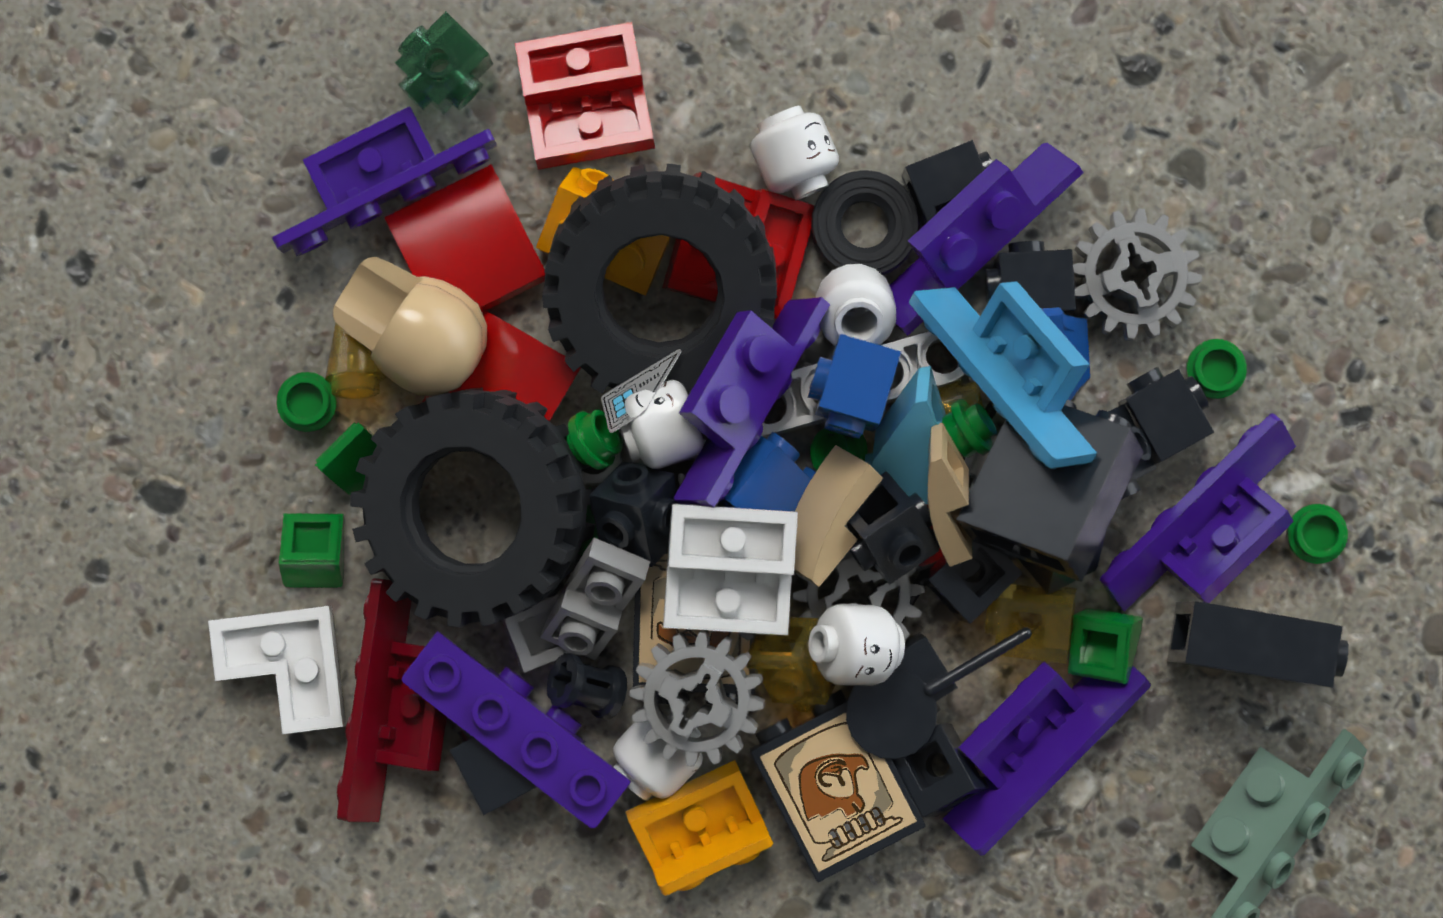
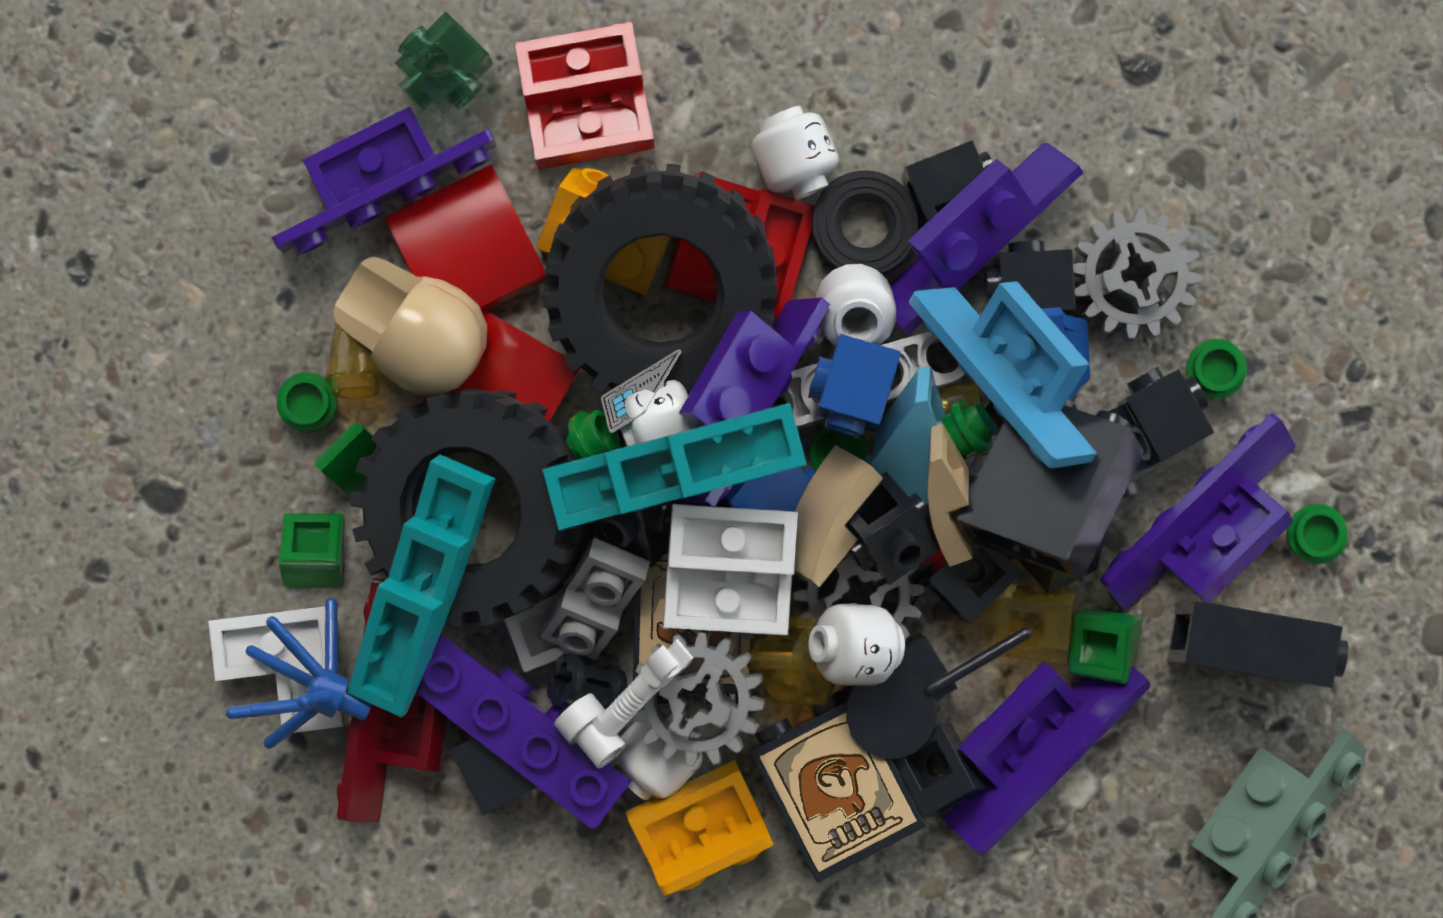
none -> blue plant [226,598,372,749]
none -> teal slope [347,455,495,717]
none -> teal slope [542,403,807,530]
none -> white brick [554,639,693,769]

